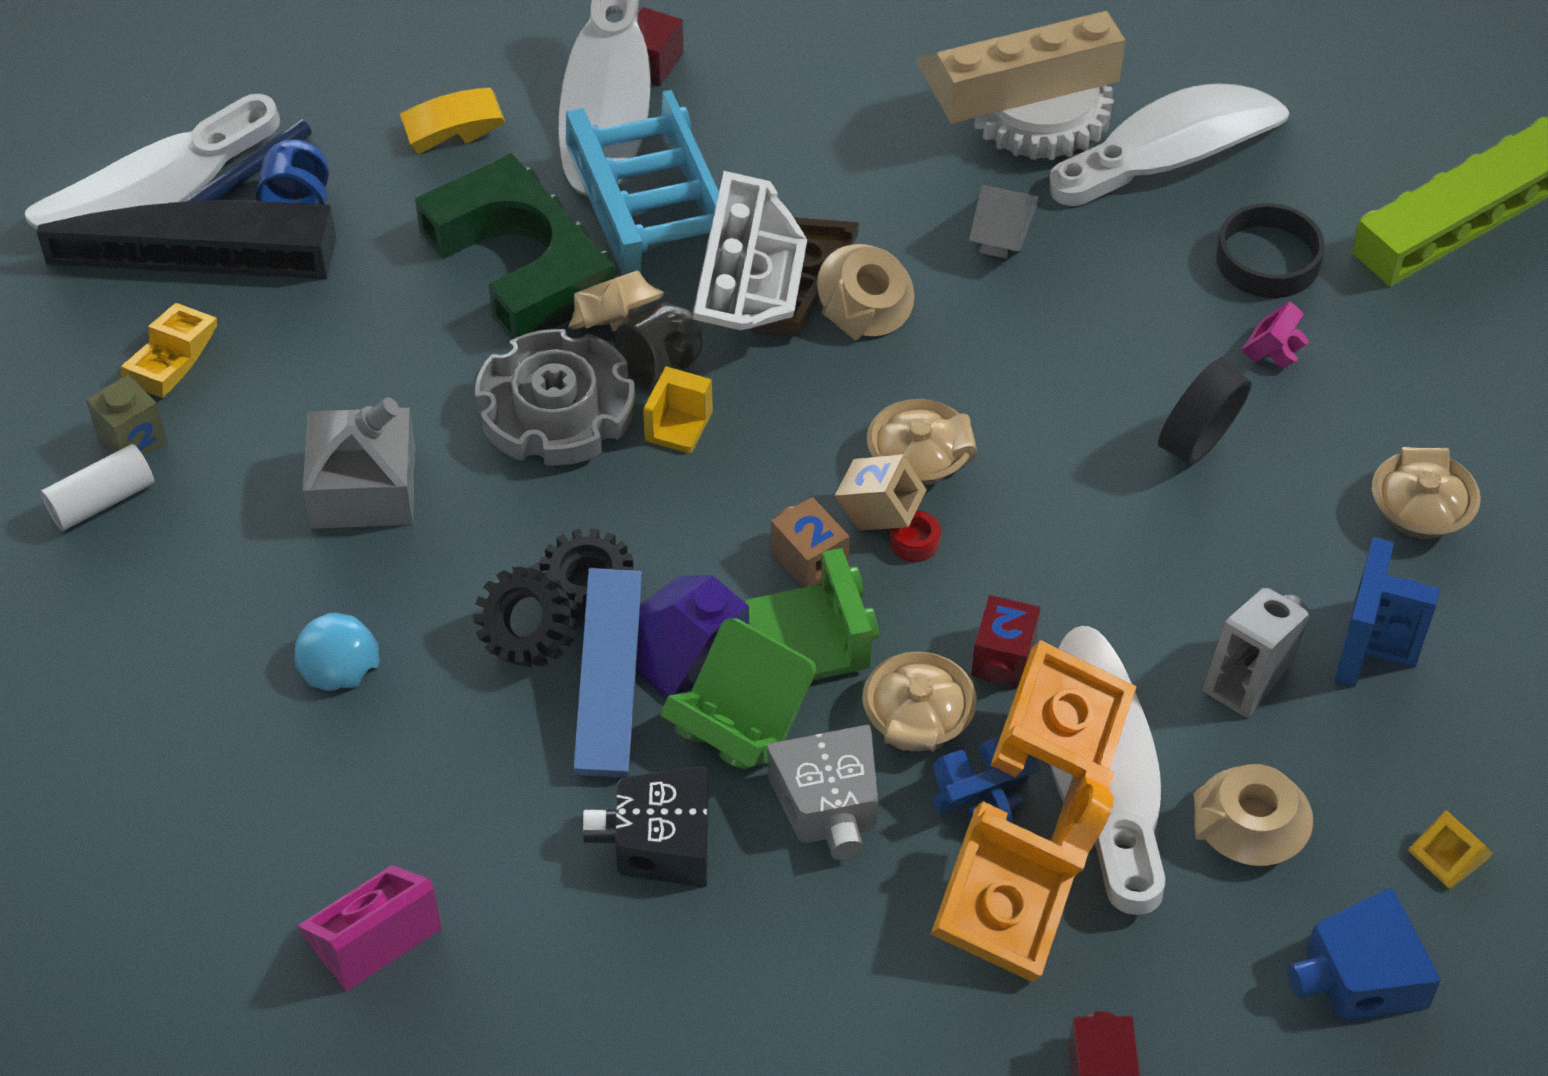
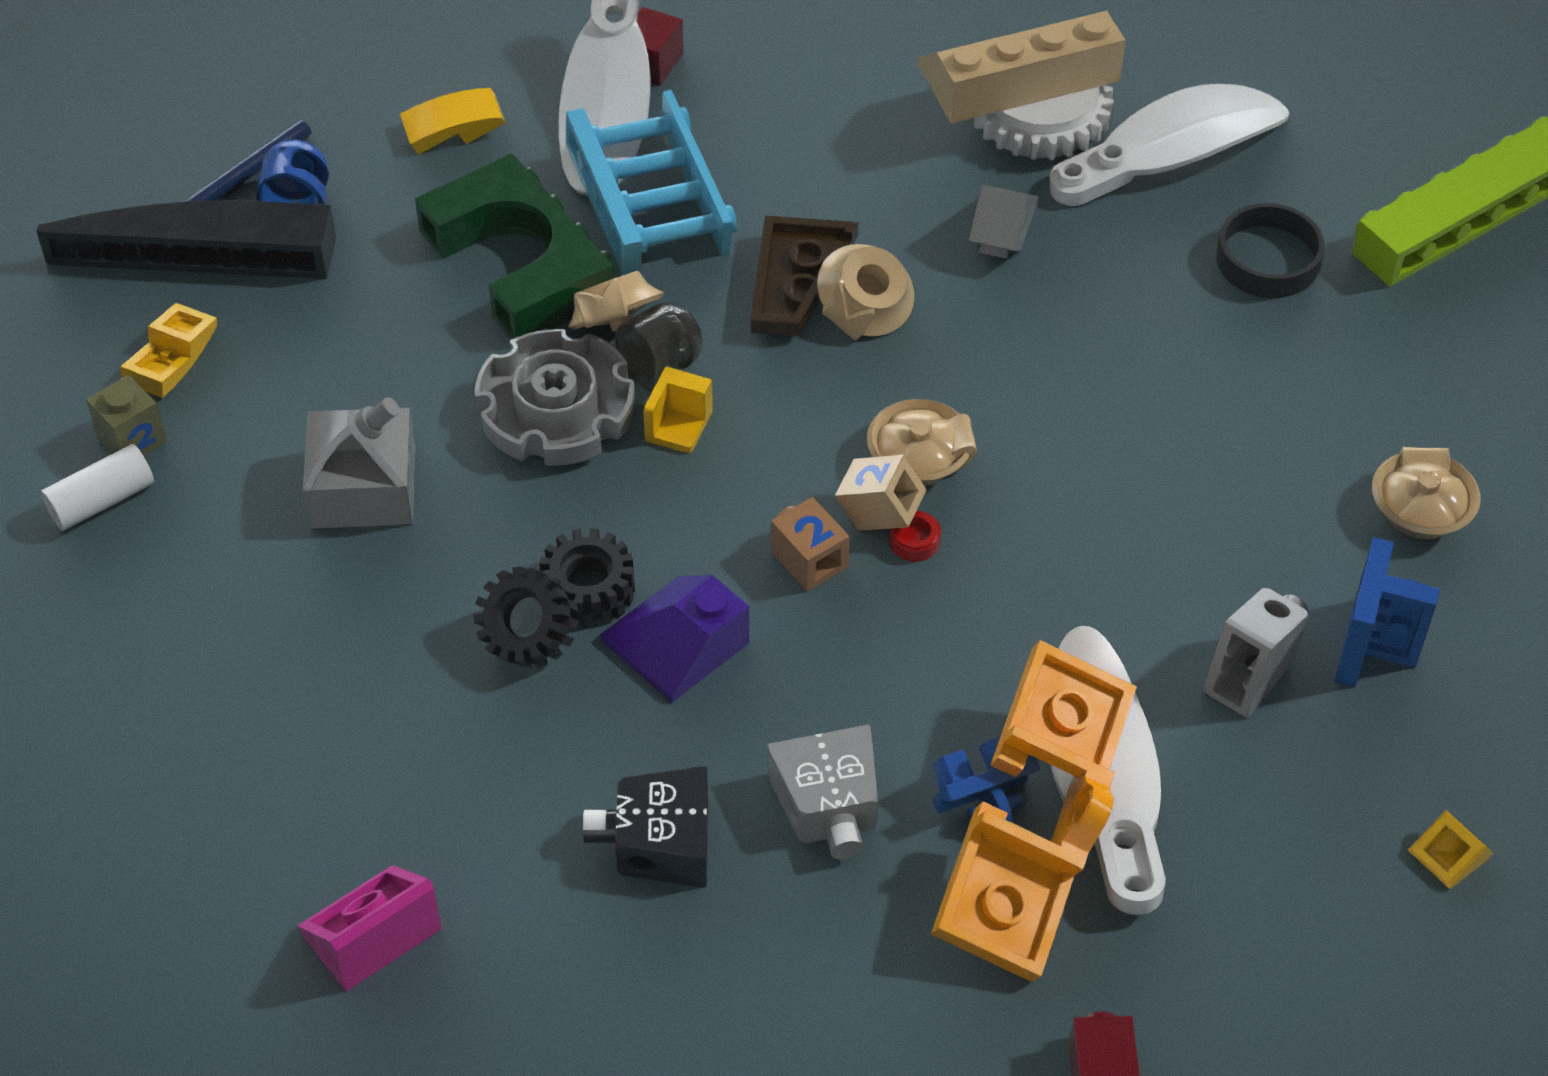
white plant [25,94,280,229] -> none
medium azure hair [295,612,380,691] -> none
medium blue tile [574,568,642,778] -> none
bright green bracket [660,618,816,769] -> none
white wedge [692,171,807,330] -> none
bright green bracket [745,548,879,681] -> none
tan piece [863,652,977,752] -> none
dark red brick [971,595,1041,686] -> none
black tyre [1158,356,1252,464] -> none
tan piece [1193,764,1313,866] -> none
dark pink tile [1241,301,1309,368] -> none
blue torso [1287,887,1441,1020] -> none

